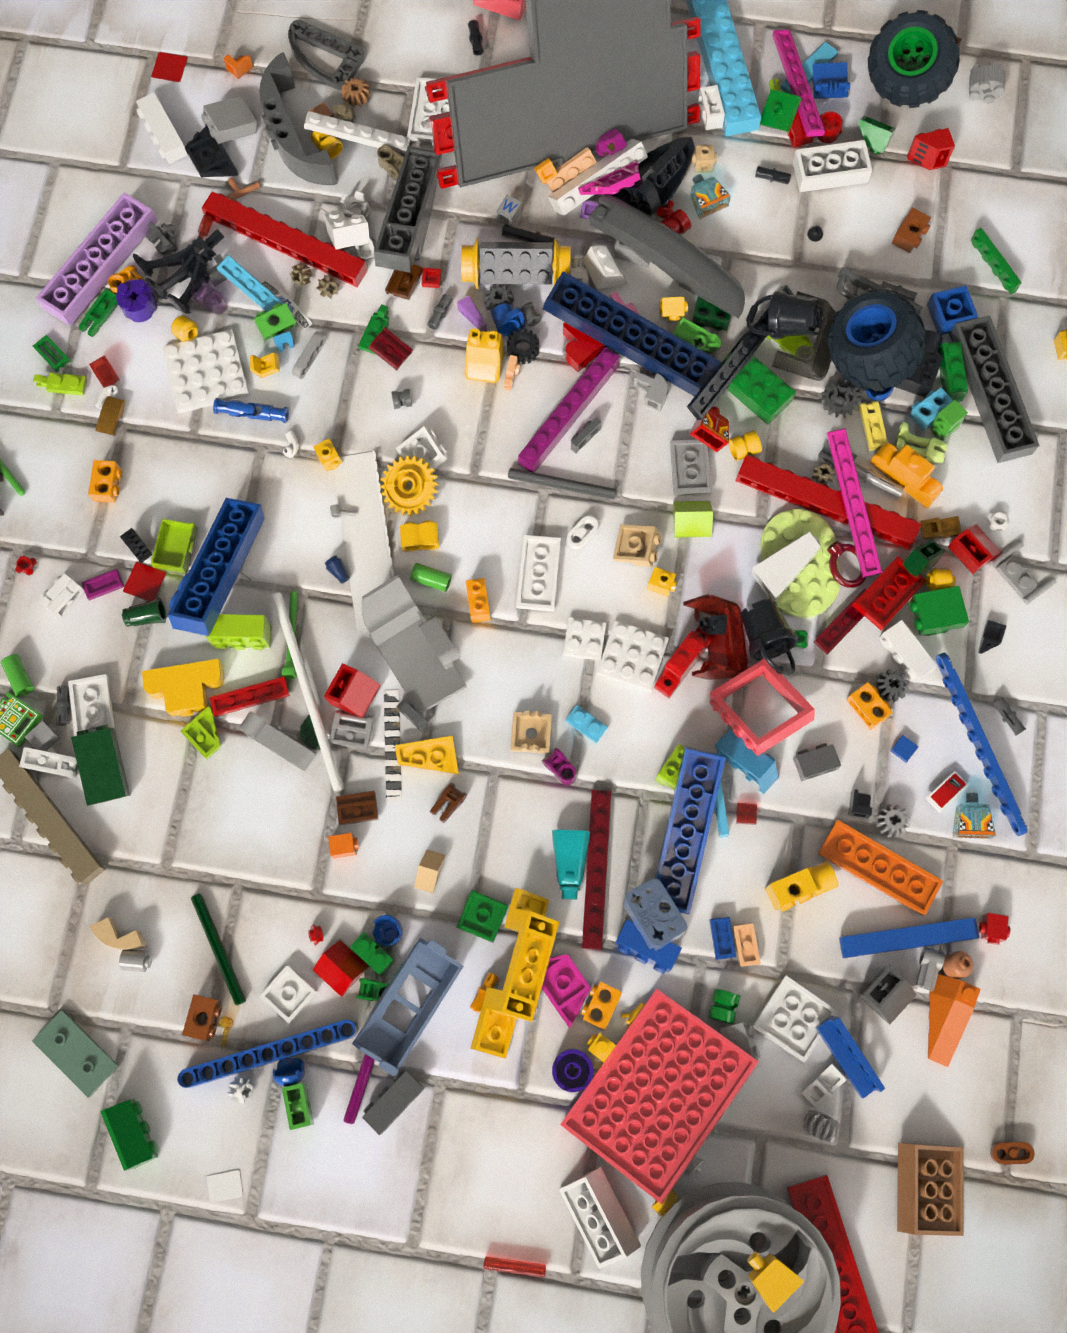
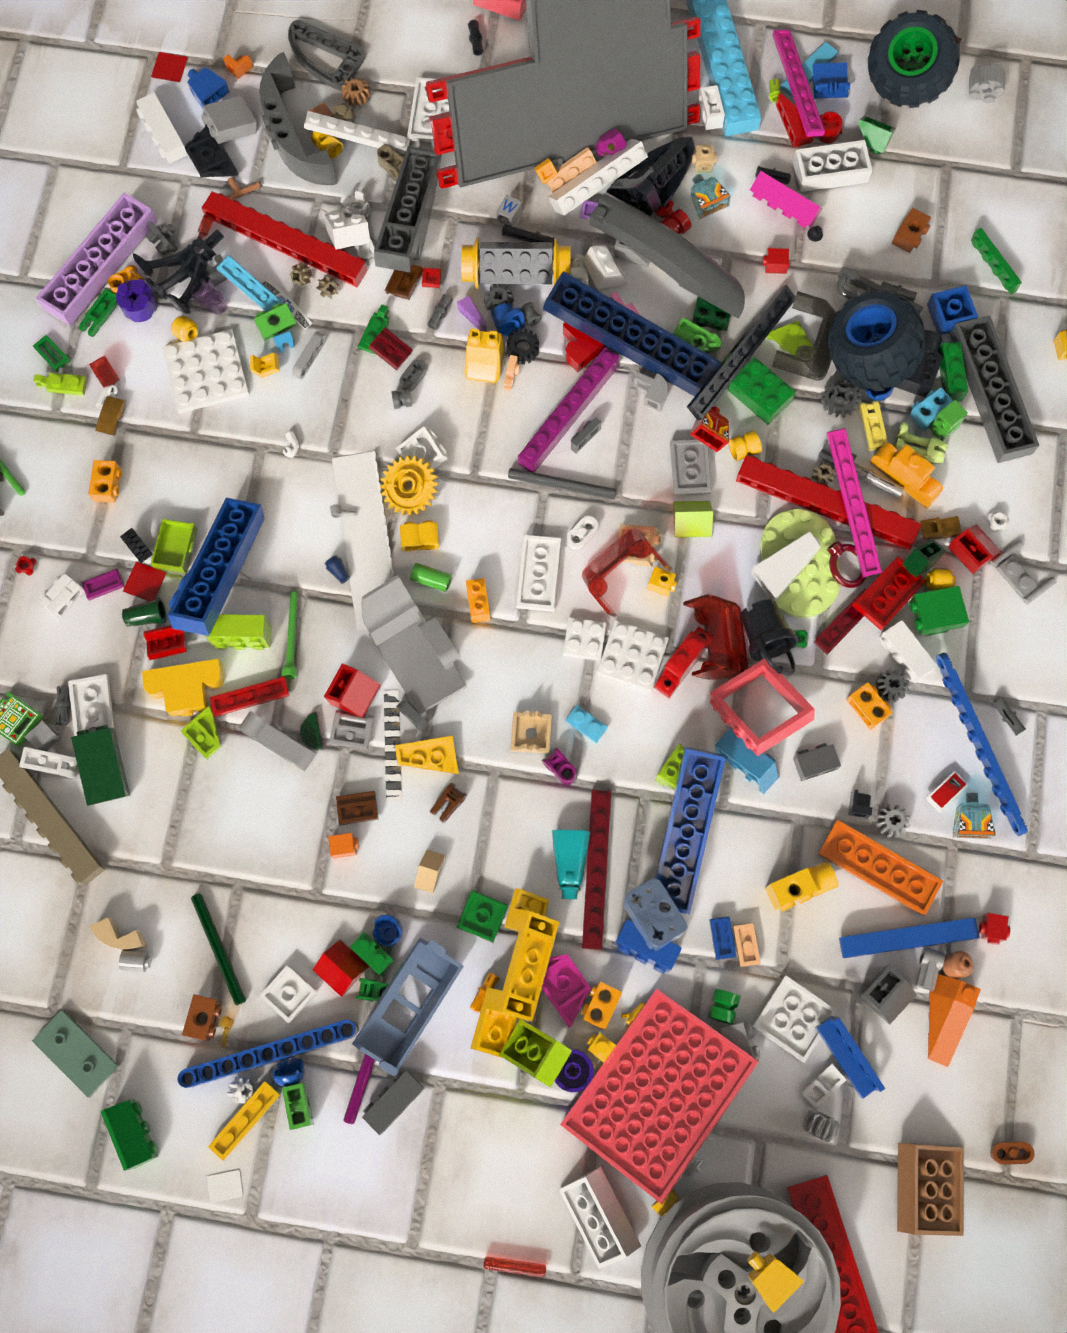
bright green pin [0,654,34,697] -> none
blue piece [213,398,289,423] -> none
white piece [272,593,343,791] -> none
red plate [308,924,323,945] -> none
yellow brick [313,438,343,471] -> none
dark pink wing [578,161,641,195] -> none
yellow brick [659,297,688,321] -> none
black brick [698,611,728,635] -> none
medium azure tile [715,781,729,838] -> none
clear red plate [736,803,757,825] -> none
black piece [746,290,823,340] -> none
green plate [760,89,802,133] -> none
blue tile [891,735,919,763] -> none
red slope [907,128,955,170] -> none
black slope [978,620,1007,654] -> none
none -> red bracket [143,625,187,660]
none -> blue torso [187,68,230,109]
none -> yellow plate [208,1081,281,1161]
none -> dark grey beam [399,360,426,392]
none -> lime brick [499,1019,572,1088]
none -> clear red windscreen [582,529,672,618]
none -> dark pink brick [750,171,823,228]
none -> red brick [762,248,789,274]

